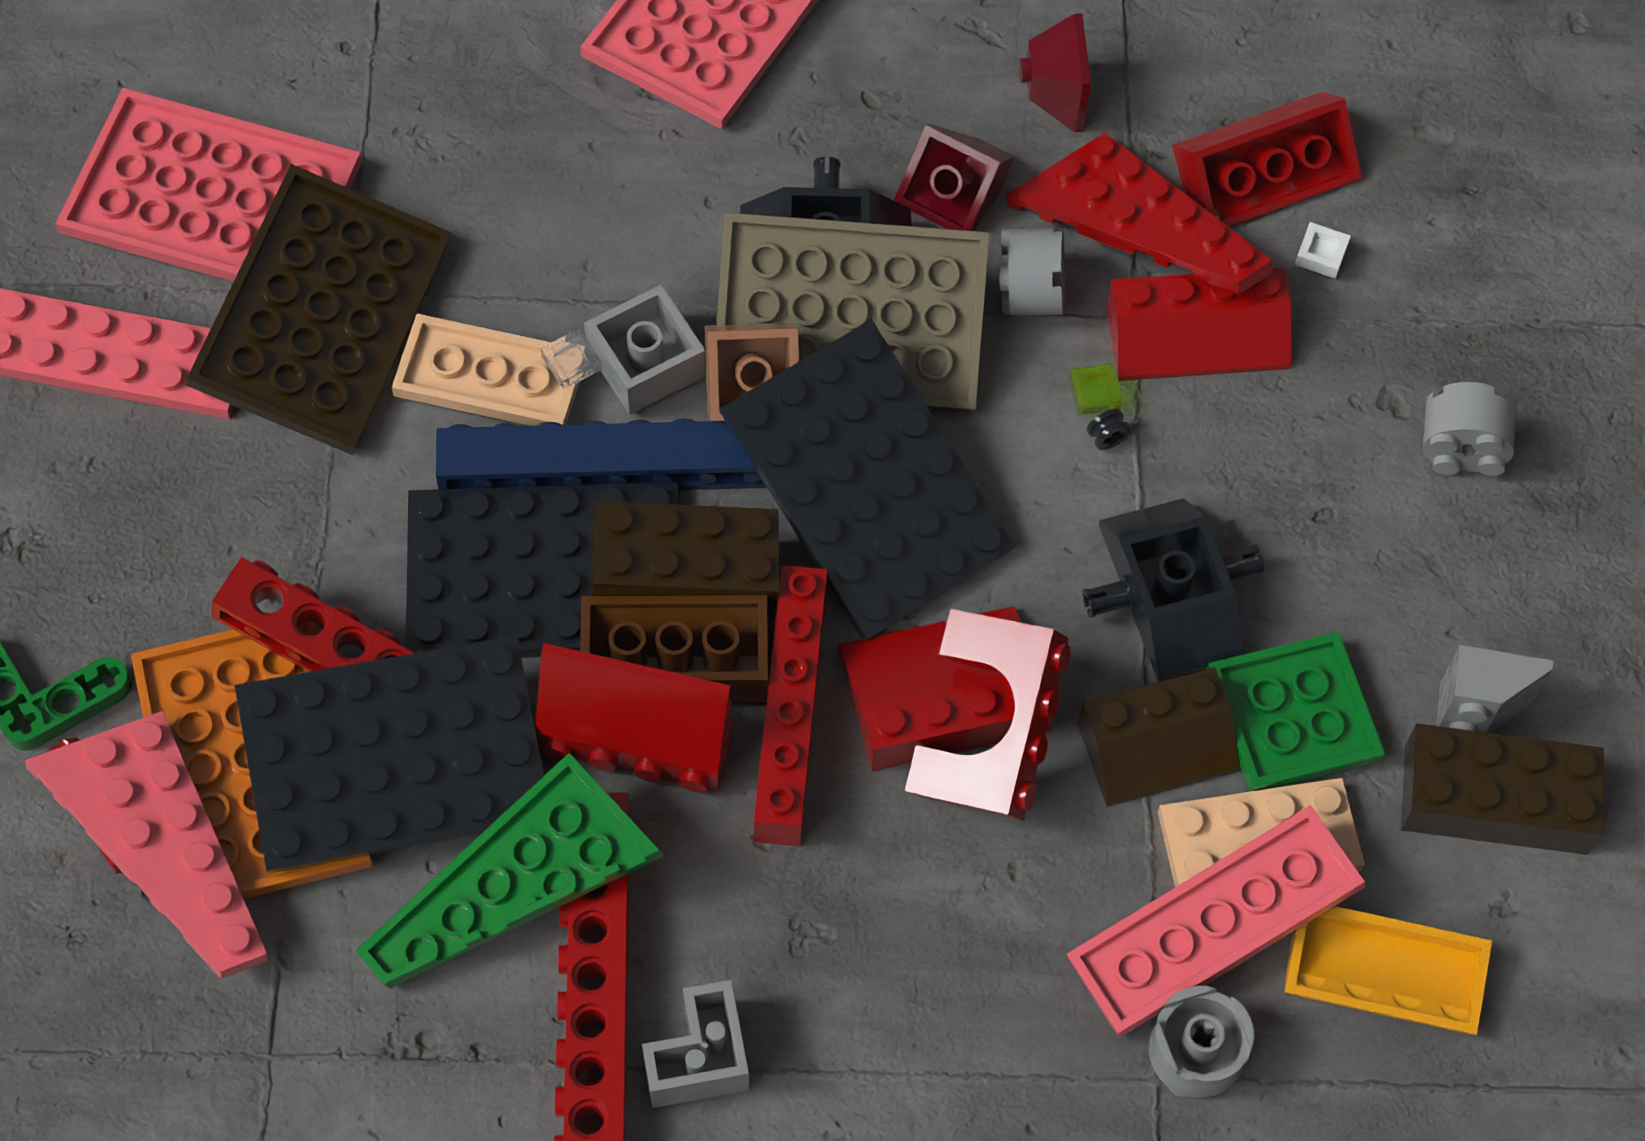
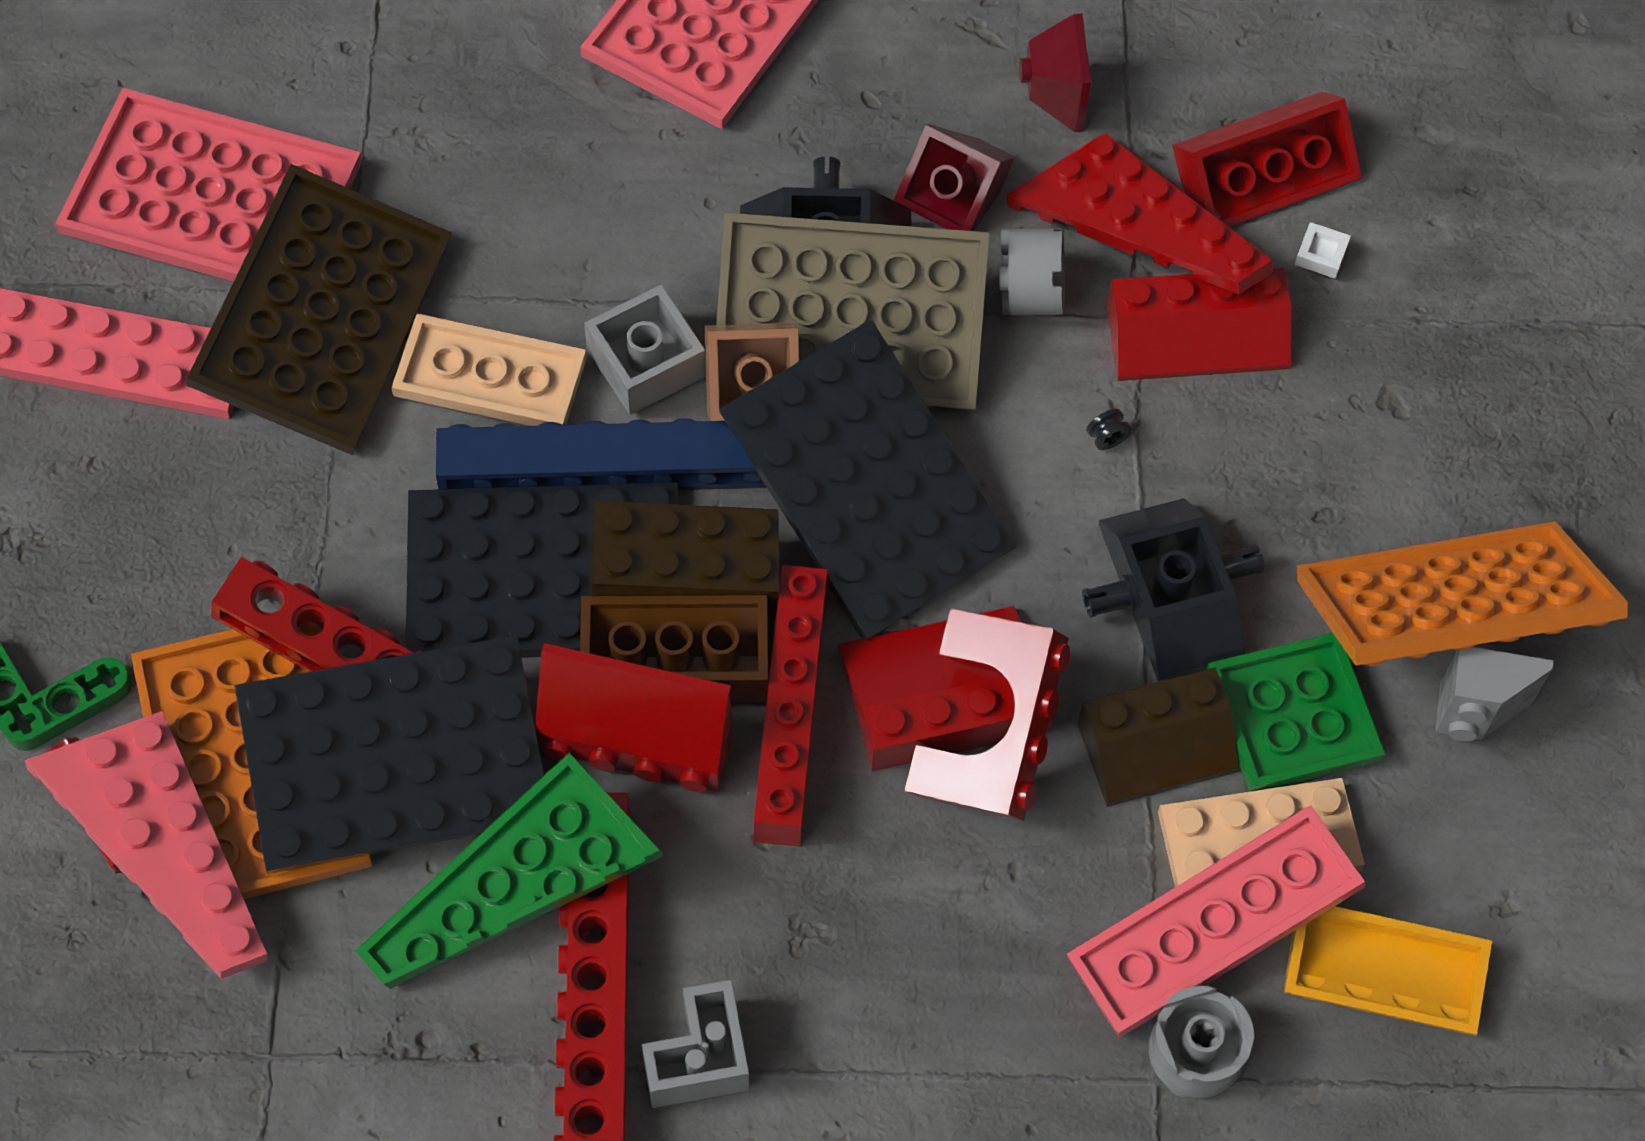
clear tile [541,329,602,390] -> none
clear neon green plate [1069,363,1123,416] -> none
dark brown brick [1401,723,1604,855] -> none
light grey brick [1423,382,1517,476] -> none
none -> orange plate [1297,521,1628,666]

